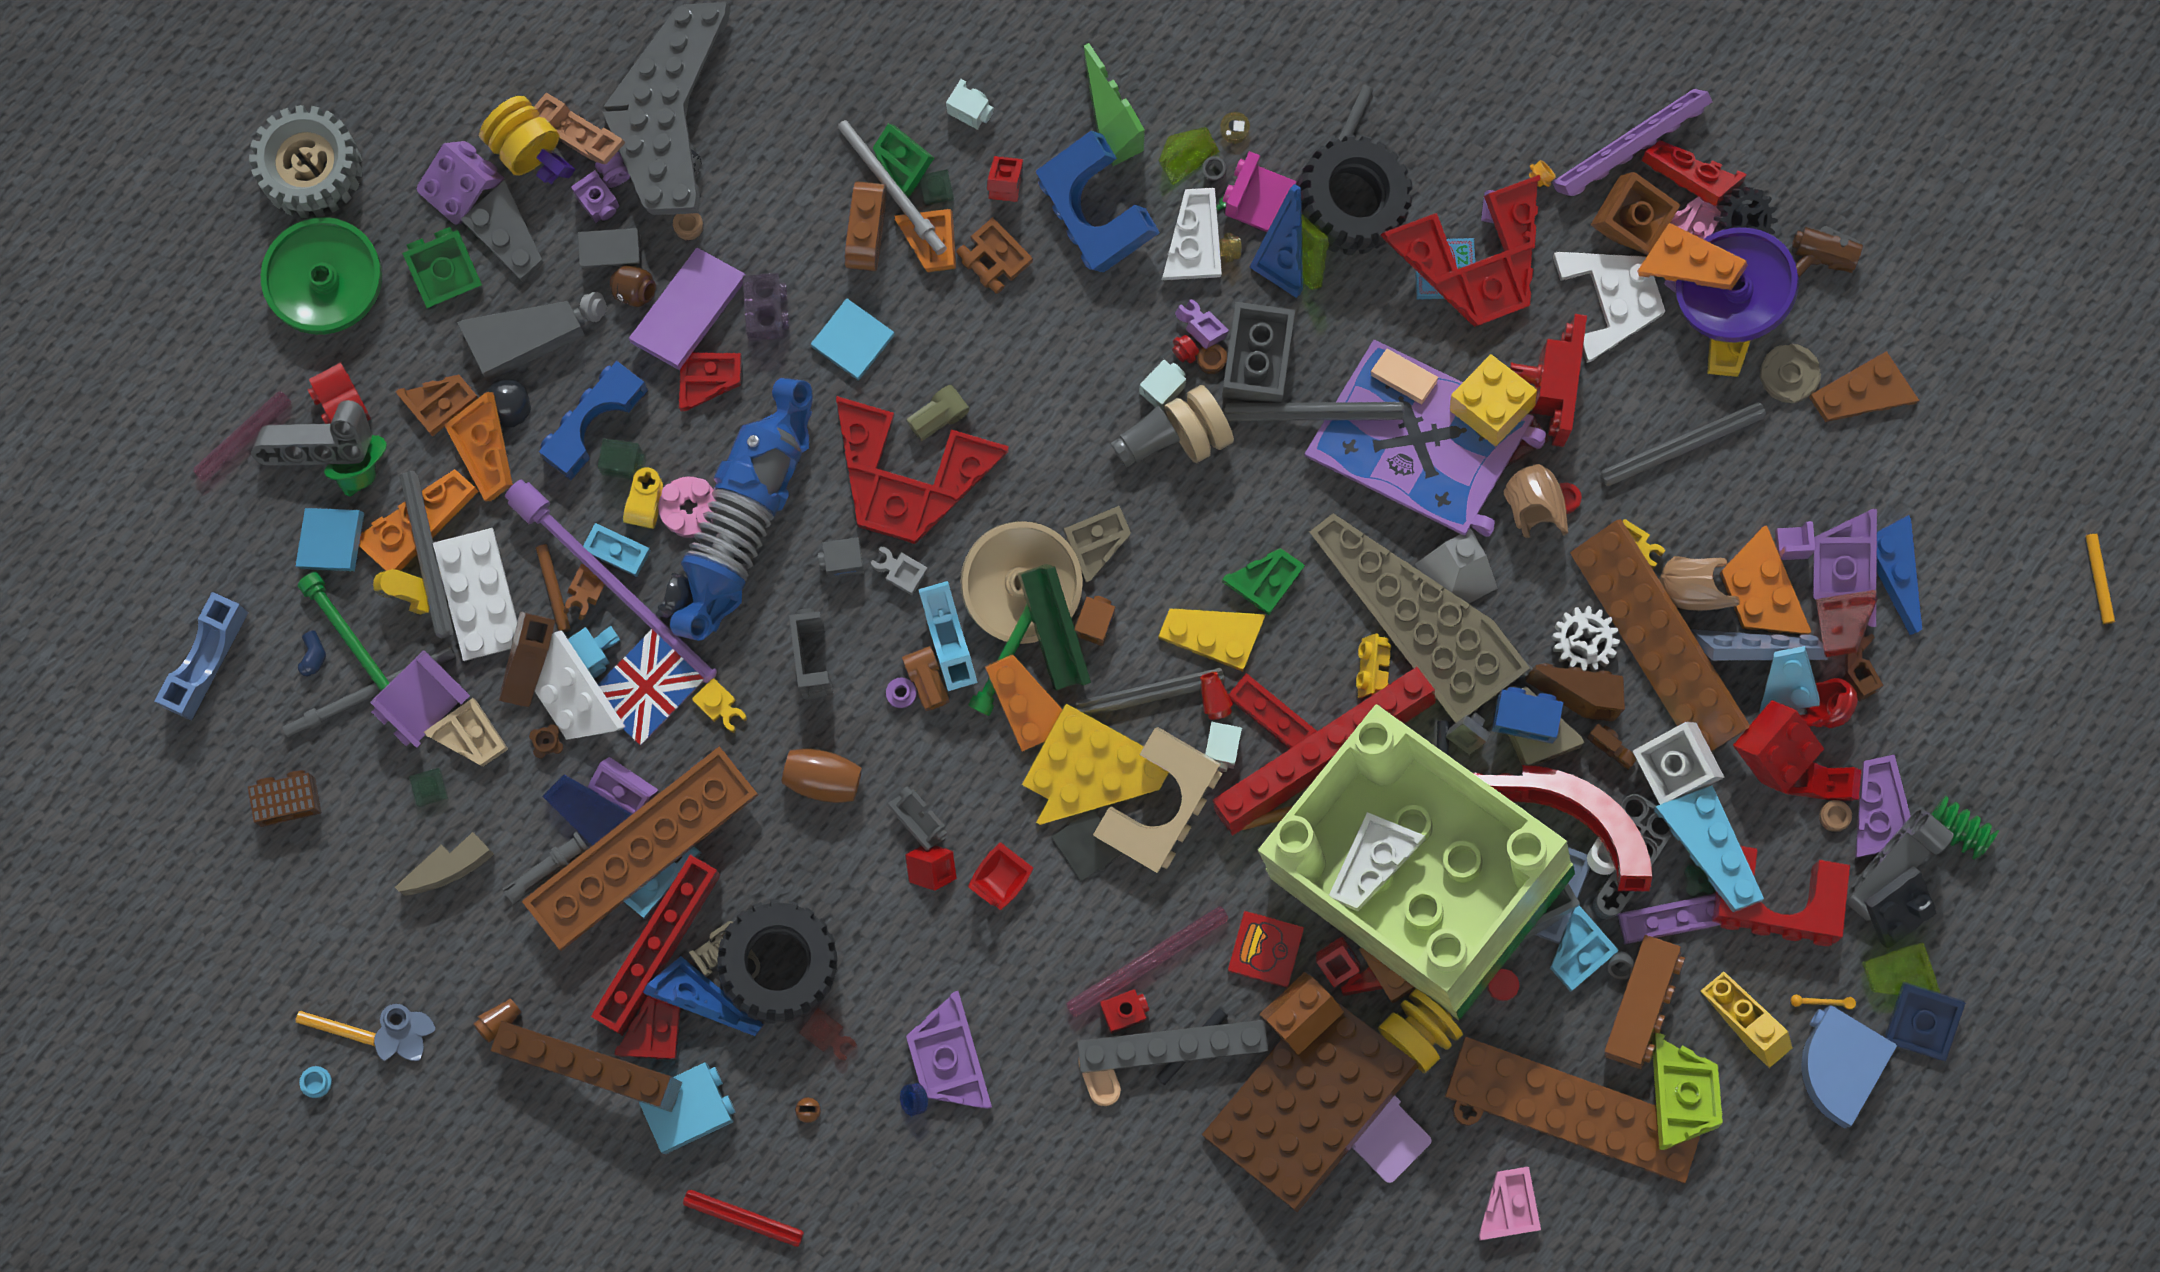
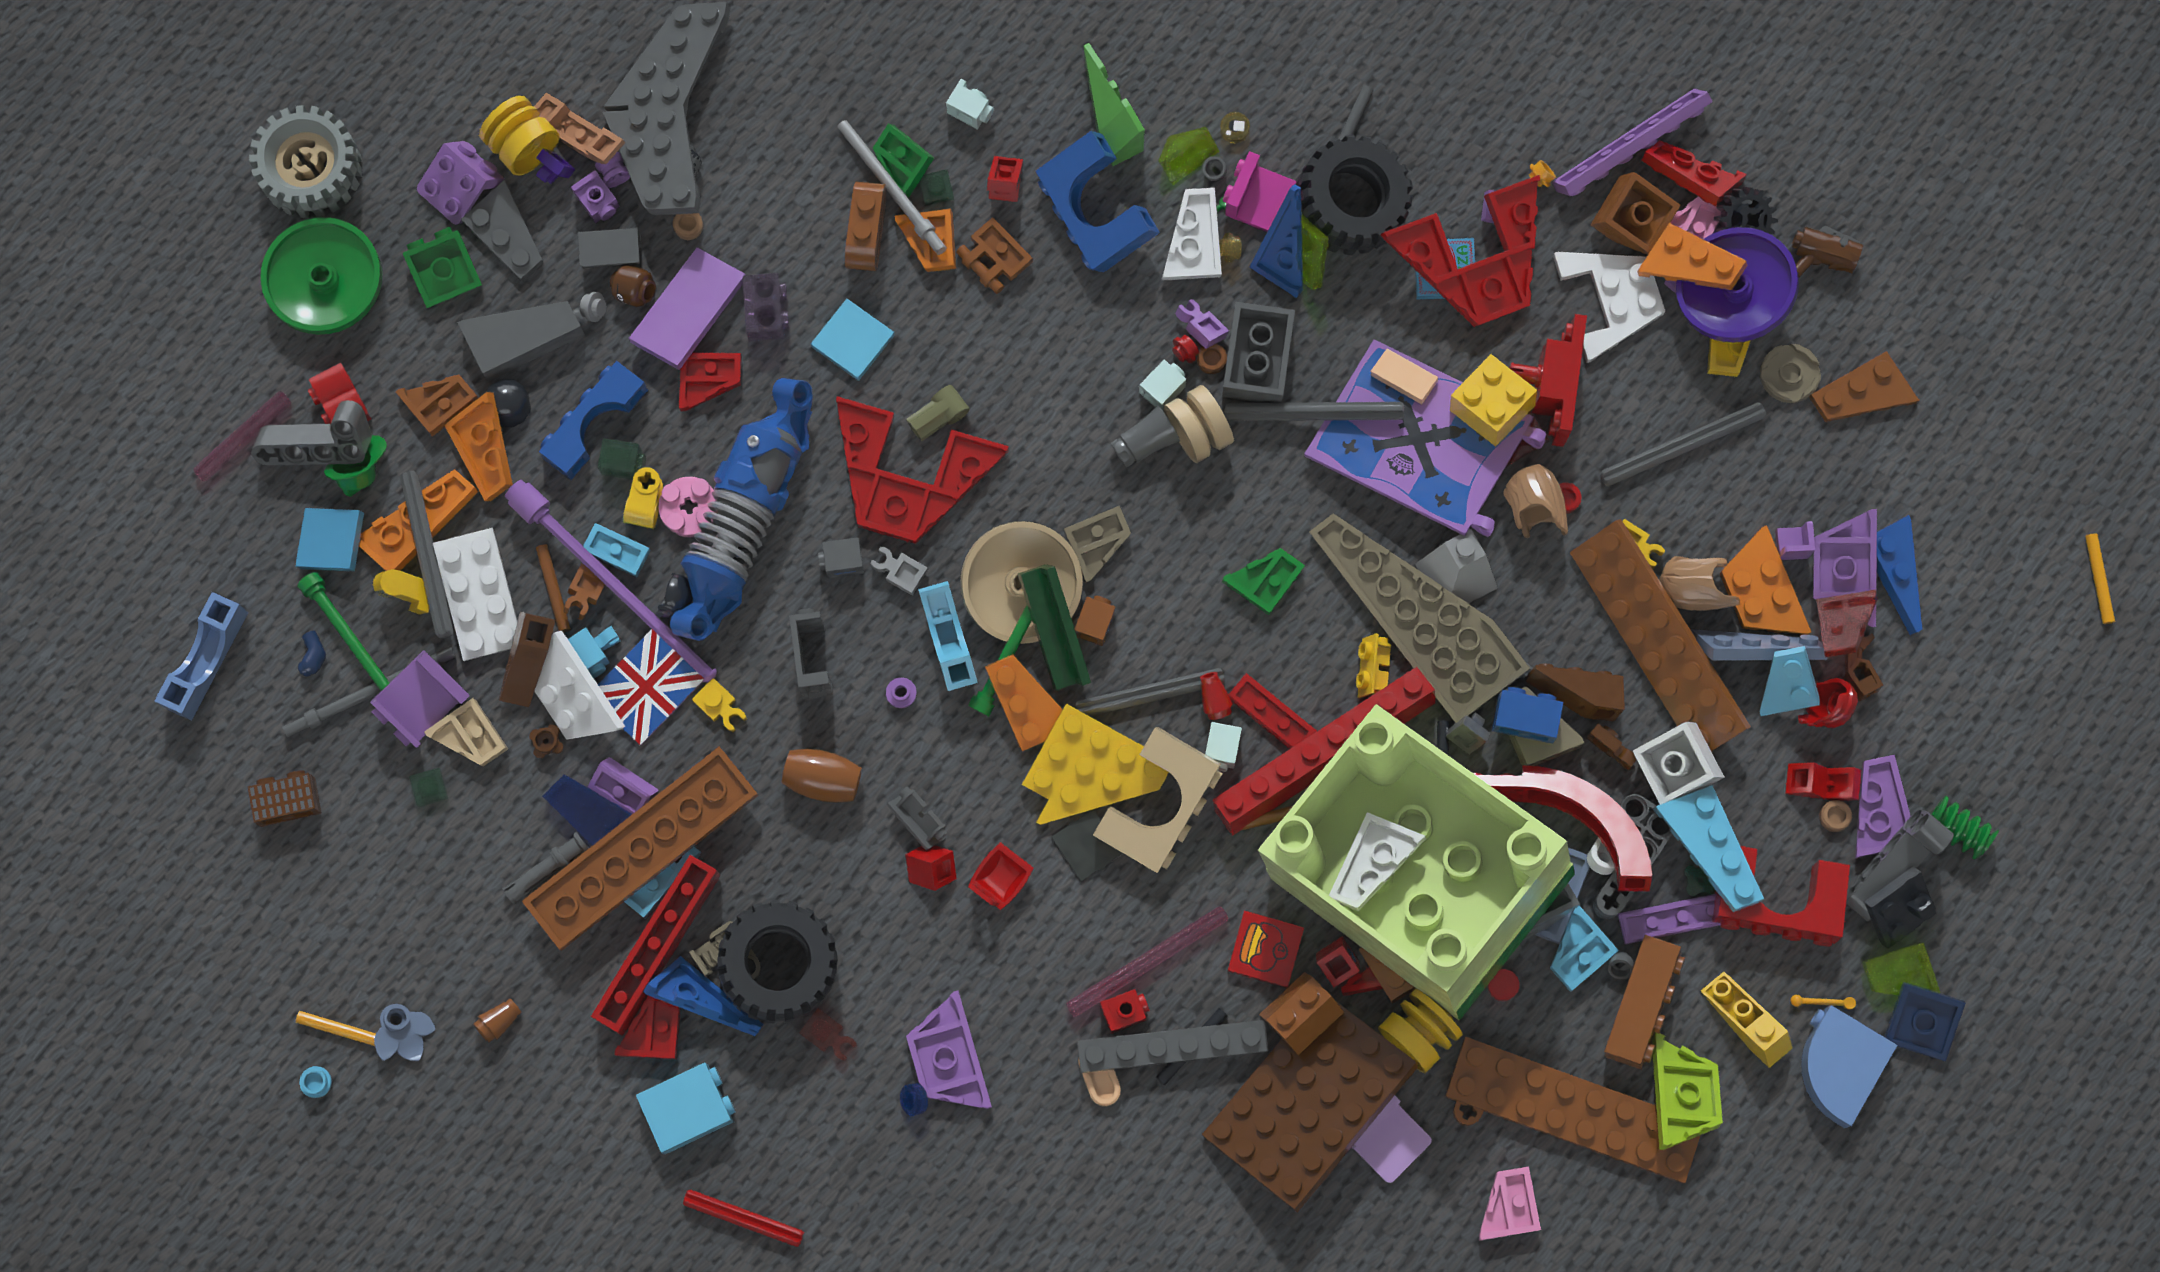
dark tan slope [395,832,494,896] -> none
reddish brown arch [490,1021,682,1112] -> none
dark orange hinge [795,1097,821,1123] -> none
dark orange piece [902,646,950,711] -> none
yellow wing [1158,608,1266,672] -> none
white gear [1551,606,1620,672] -> none
red brick [1733,700,1824,794] -> none

